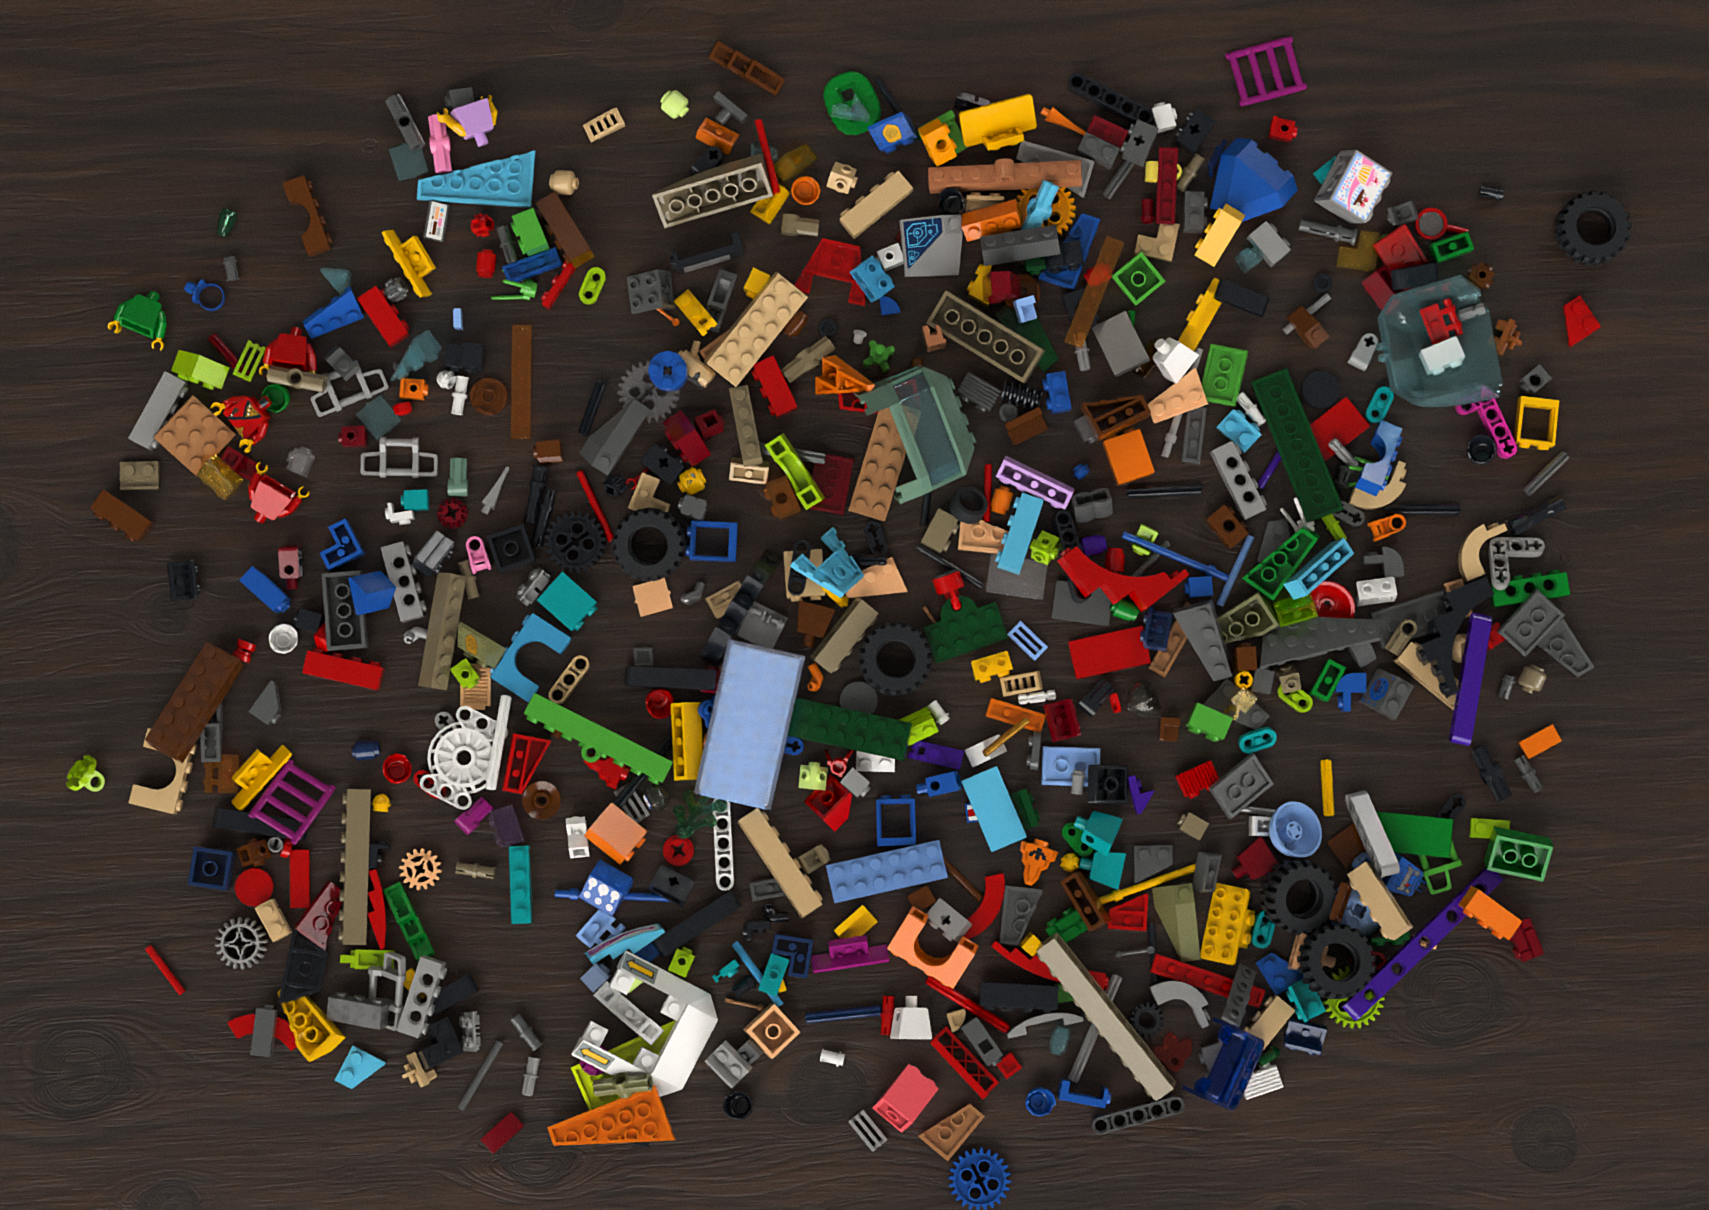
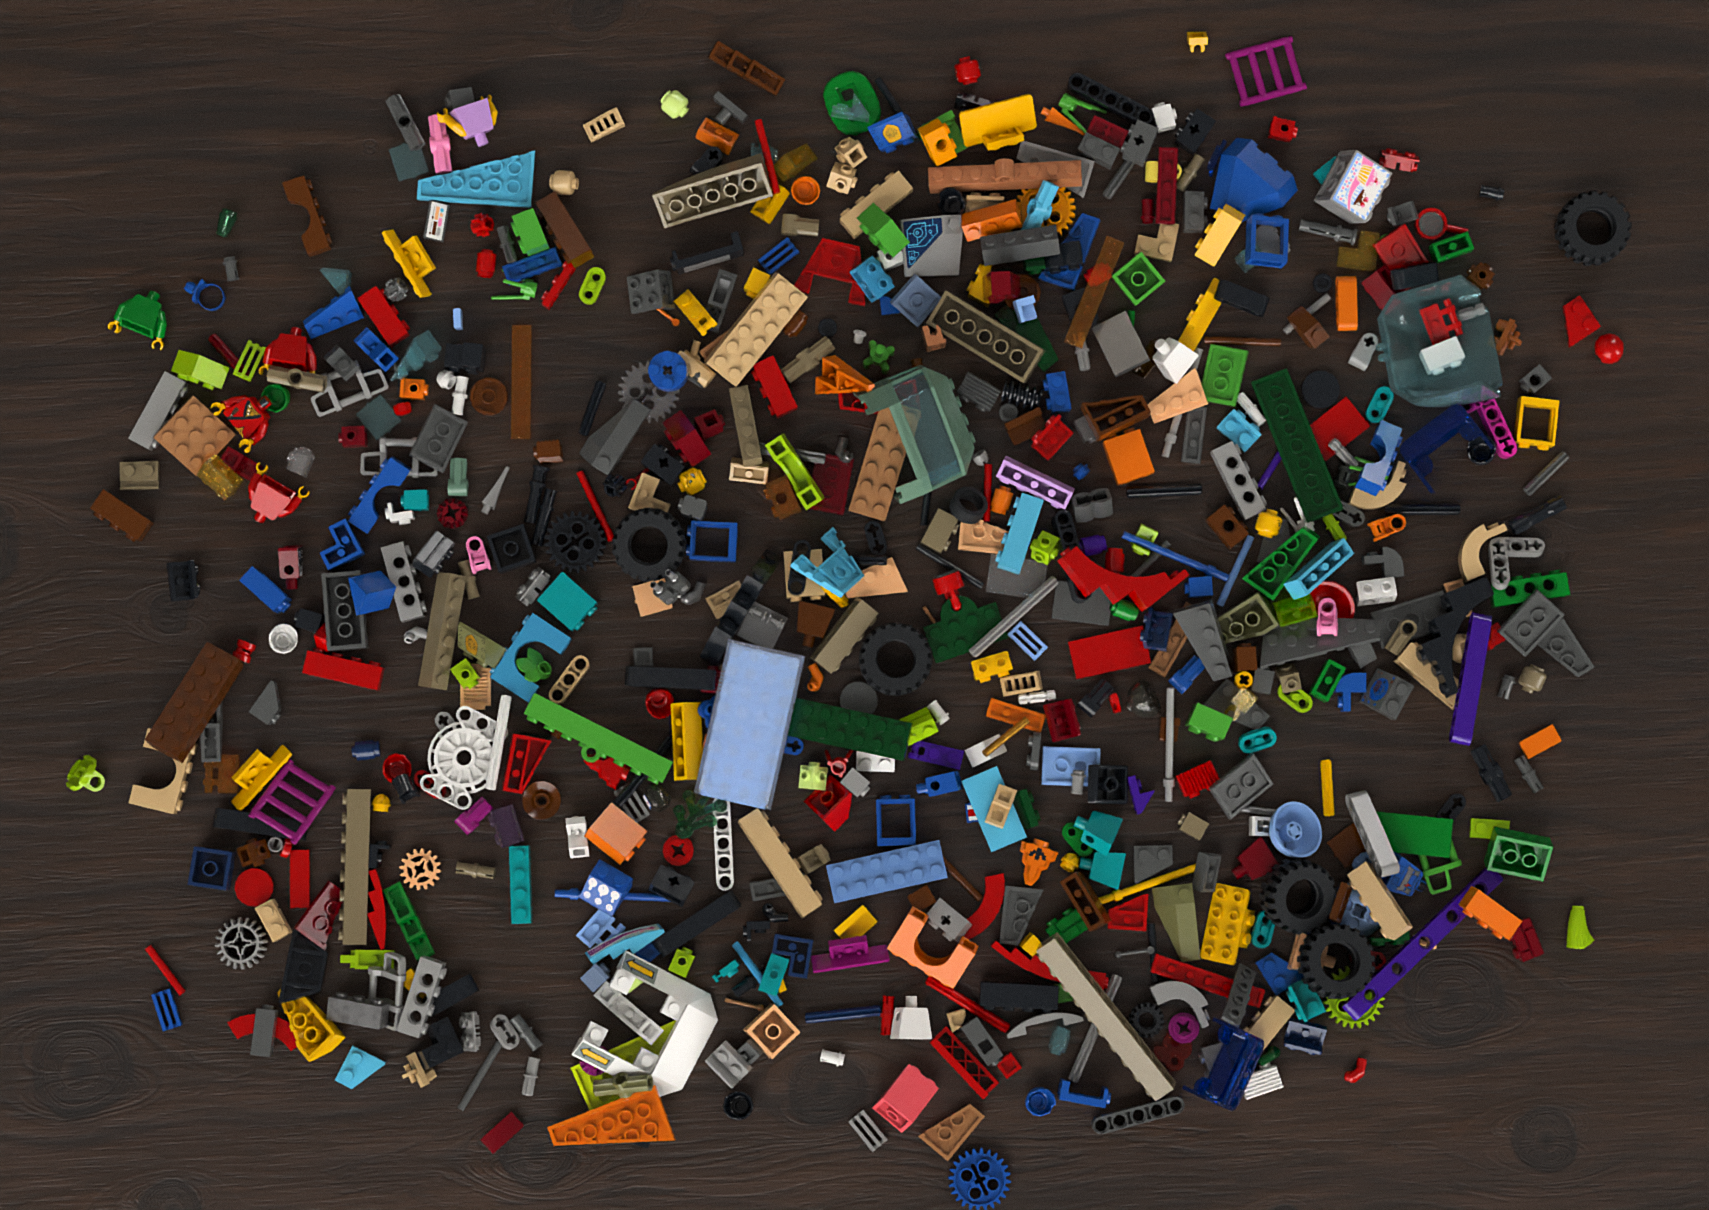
none -> blue tile [151,988,182,1031]
none -> blue arch [348,456,411,534]
none -> blue brick [353,327,399,372]
none -> black piece [392,774,421,805]
none -> dark grey tile [409,404,468,473]
none -> light grey beam [490,1014,520,1050]
none -> bright green plate [516,648,552,682]
none -> dark grey piece [650,569,691,605]
none -> blue tile [758,237,799,275]
none -> tan brick [834,137,867,169]
none -> flat silver arm [835,437,853,463]
none -> bright green brick [857,203,910,257]
none -> sand blue plate [890,274,941,327]
none -> red head [954,56,981,85]
none -> light grey axle [969,576,1059,657]
none -> light grey hinge [972,449,989,466]
none -> tan slope [985,784,1017,829]
none -> red bracket [1031,414,1074,461]
none -> bright green plant [1059,93,1107,133]
none -> light grey bar [1163,687,1175,802]
none -> blue piece [1168,655,1205,694]
none -> magenta gear [1168,1013,1199,1044]
none -> yellow tile [1187,32,1208,52]
none -> reddish brown bar [1204,336,1281,346]
none -> blue window [1245,213,1289,268]
none -> yellow head [1255,509,1282,538]
none -> bright pink piece [1317,598,1338,636]
none -> orange beam [1335,276,1358,331]
none -> red arm [1344,1058,1367,1083]
none -> red hinge [1379,148,1420,172]
none -> clear blue windscreen [1400,405,1495,494]
none -> lime piece [1566,906,1594,949]
none -> red hair [1595,333,1624,364]

